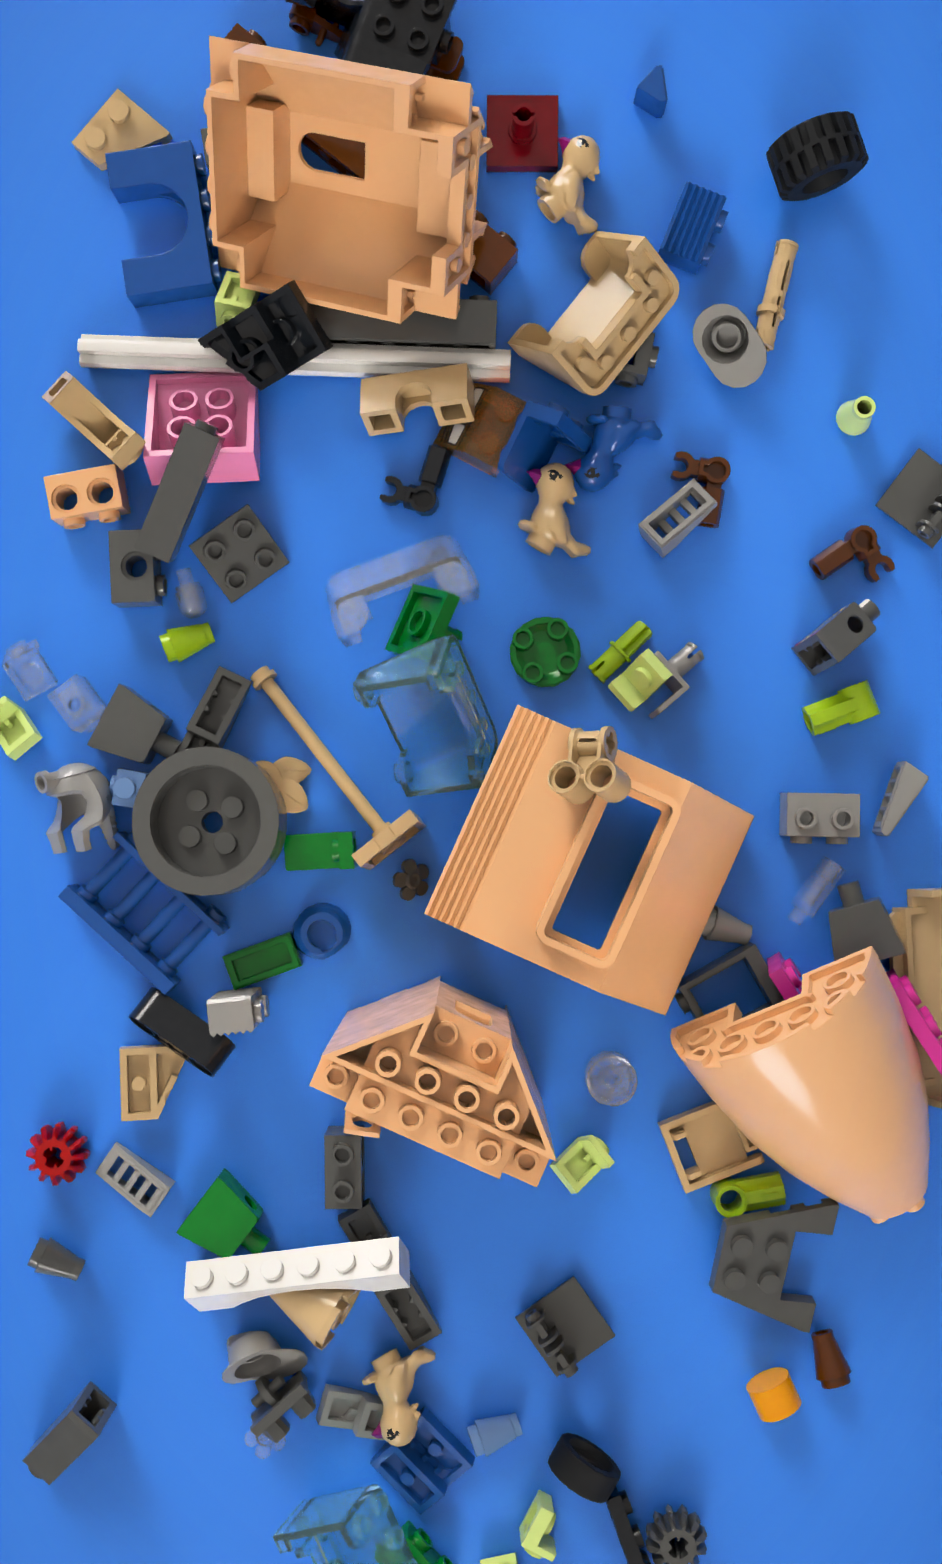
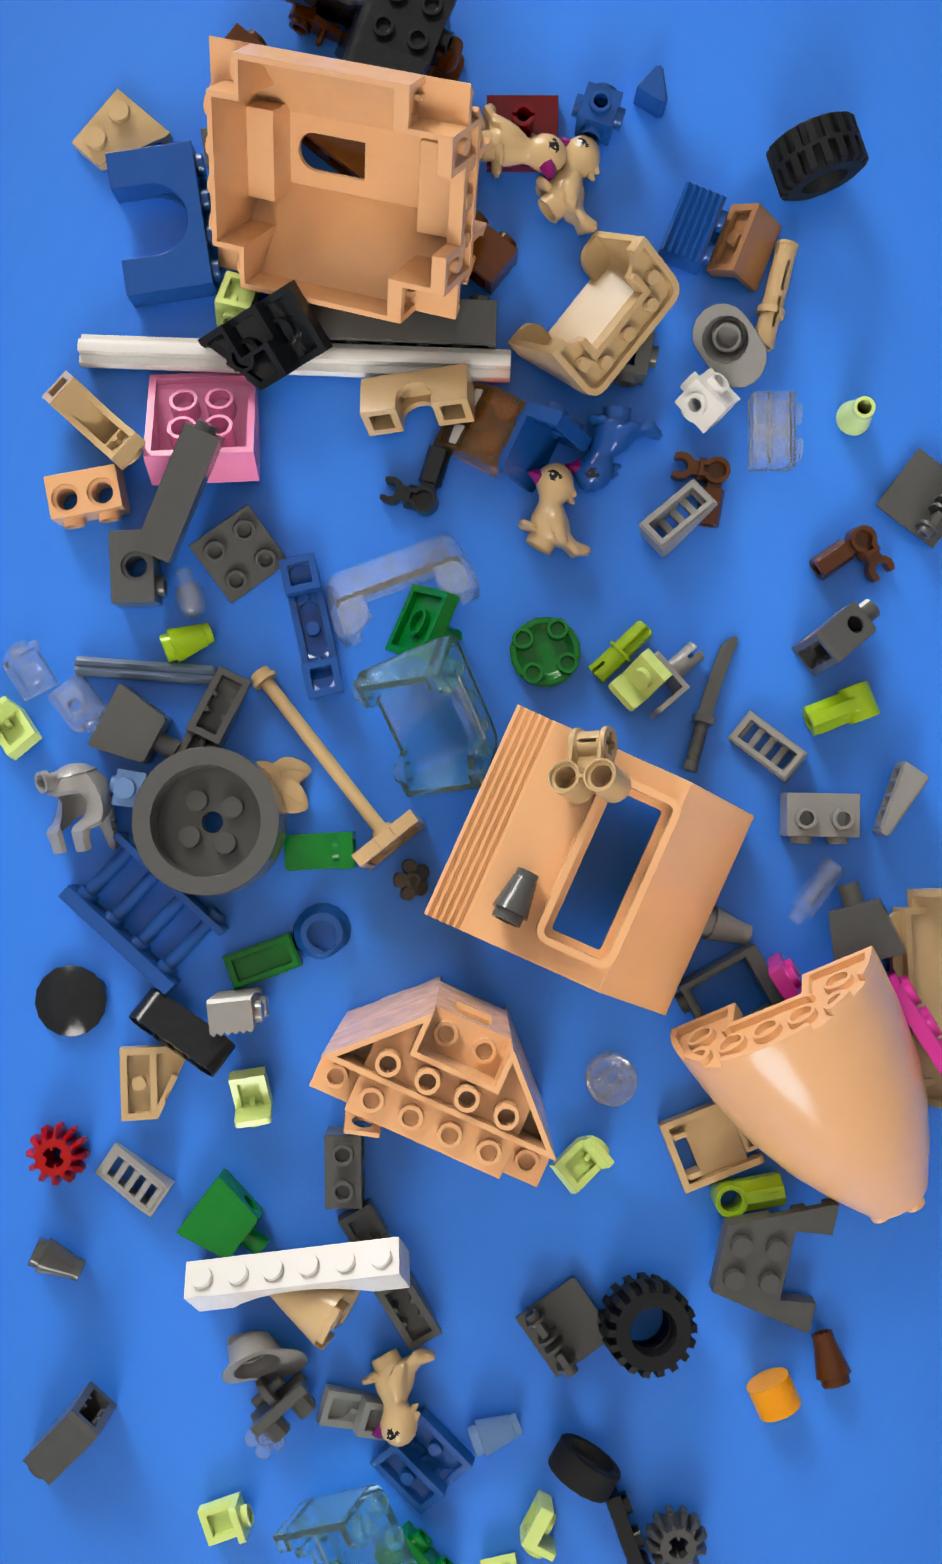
none -> black dish [35,965,107,1037]
none -> sand blue axle [74,656,217,685]
none -> yellowish green bracket [197,1491,254,1546]
none -> yellowish green bracket [228,1066,273,1128]
none -> blue slope [278,553,344,700]
none -> tan animal [479,103,567,180]
none -> dark grey cone [492,867,539,928]
none -> blue brick [571,81,626,146]
none -> black tyre [598,1272,697,1378]
none -> white brick [674,368,740,433]
none -> dark grey sword [683,637,738,773]
none -> medium nougat panel [706,203,781,291]
none -> light grey slope [728,710,808,784]
none -> clear brick [748,391,803,472]

